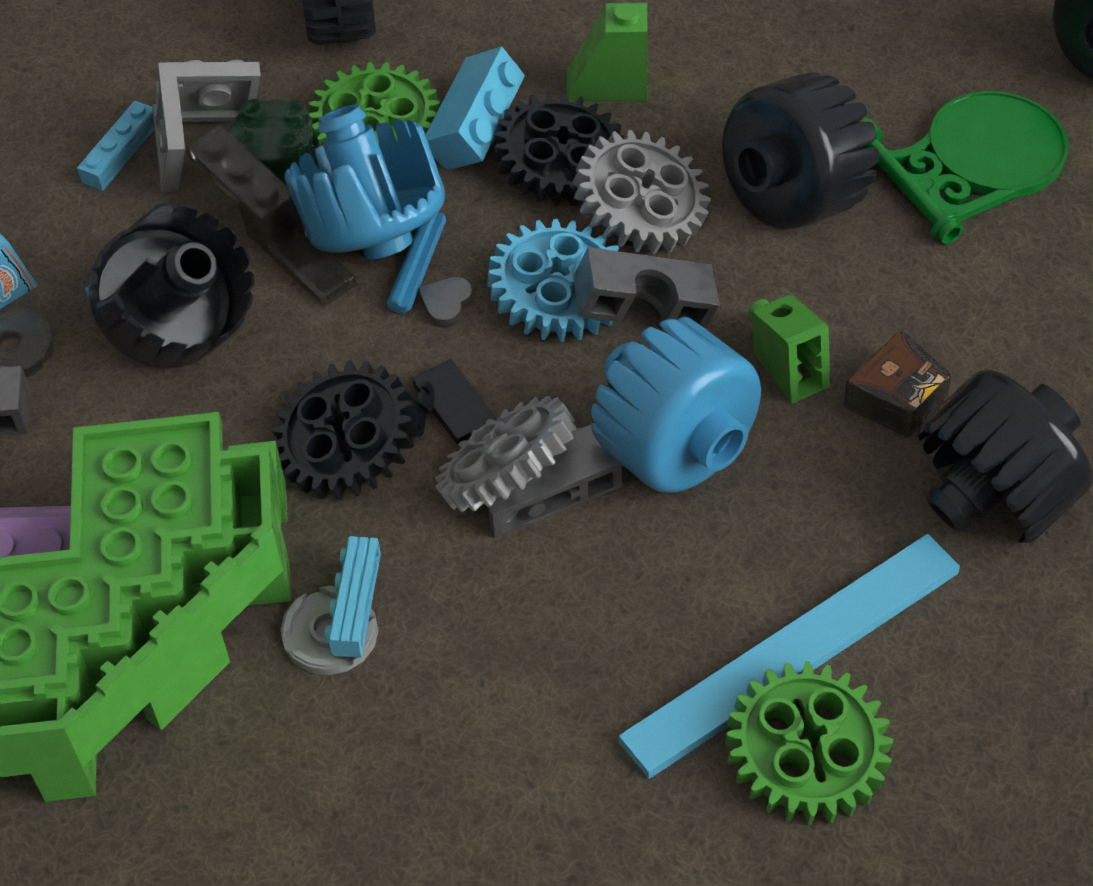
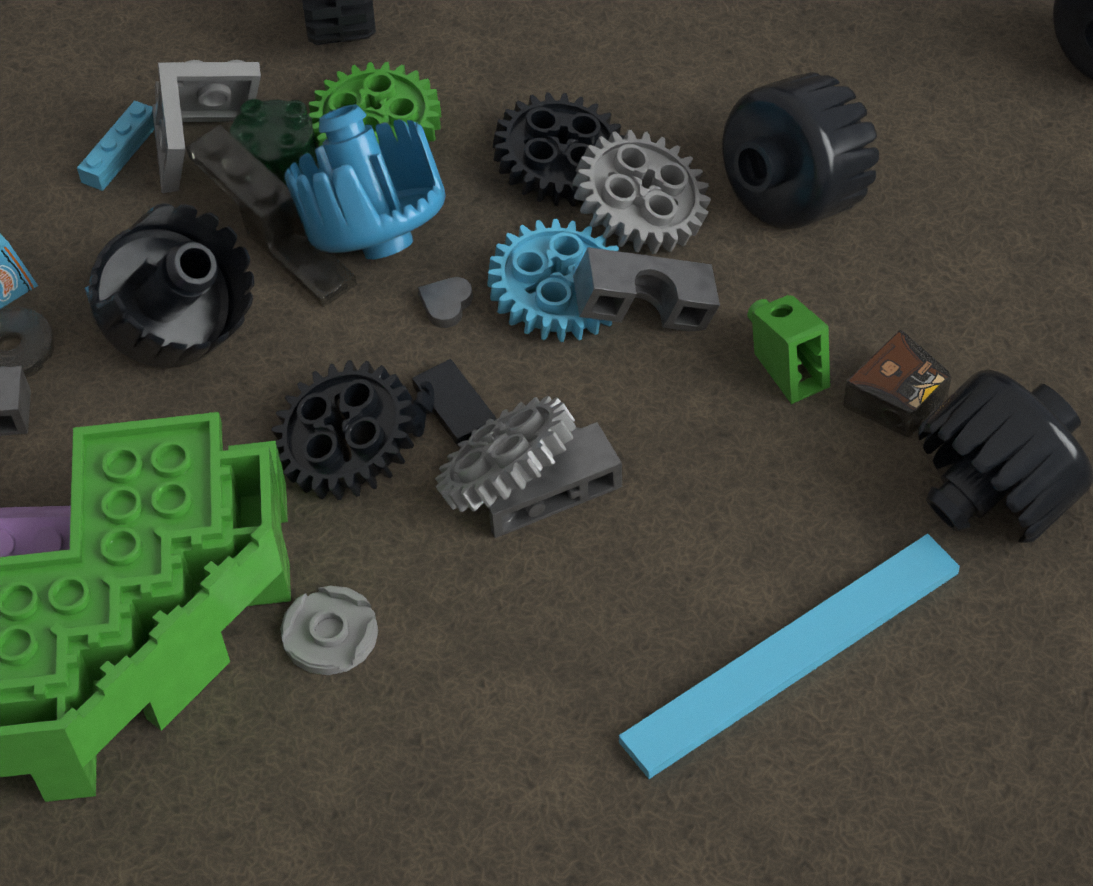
medium azure piece [324,536,381,658] -> none
dark azure axle [387,212,446,315] -> none
medium azure brick [426,46,525,170] -> none
bright green slope [566,2,647,101] -> none
dark azure piece [591,317,761,493] -> none
bright green gear [725,661,893,825] -> none
green piece [861,91,1069,244] -> none

